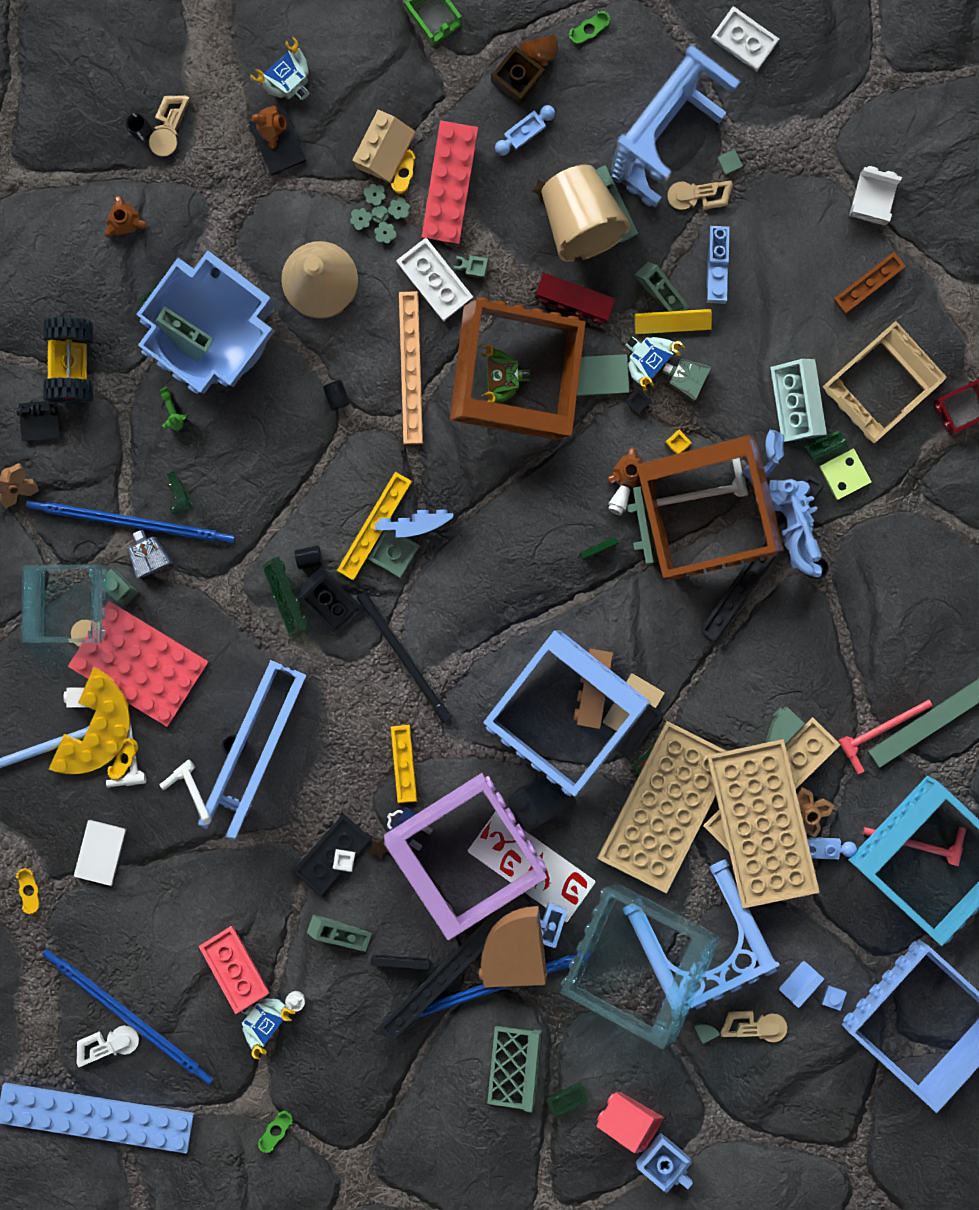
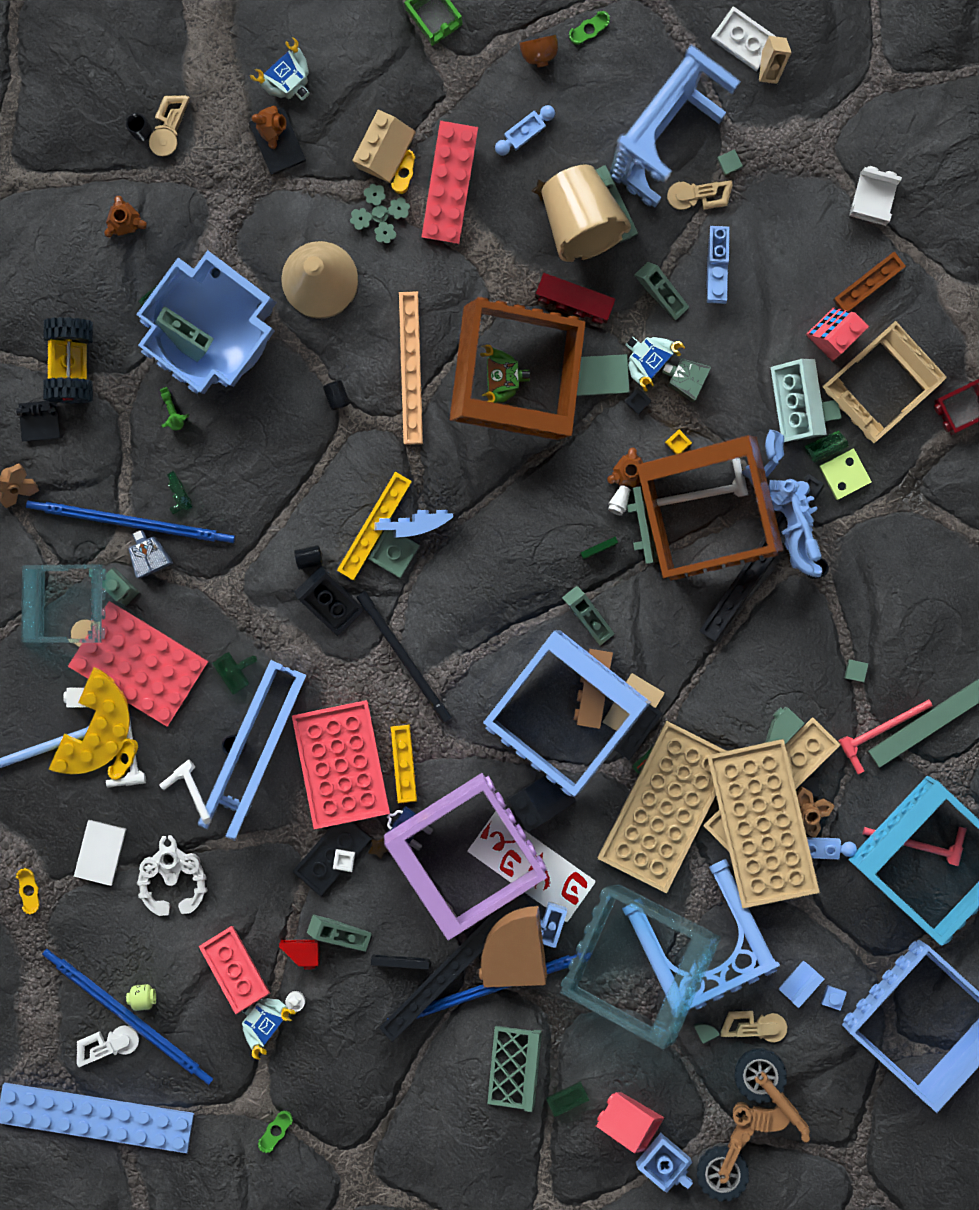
clear green plate [262,556,307,637] -> none
white plate [396,238,473,322] -> none
sand green plate [454,255,489,279] -> none
dark brown slope [491,46,545,106] -> none
yellow tile [635,309,712,334] -> none
none -> yellowish green head [126,984,156,1011]
none -> white piece [137,835,208,916]
none -> clear green plate [212,652,257,695]
none -> red slope [279,940,320,969]
none -> coral plate [292,700,390,829]
none -> sand green slope [562,586,614,645]
none -> piece [697,1048,810,1201]
none -> tan slope [759,36,792,84]
none -> coral slope [806,307,869,361]
none -> sand green tile [822,400,841,422]
none -> sand green tile [844,659,868,682]

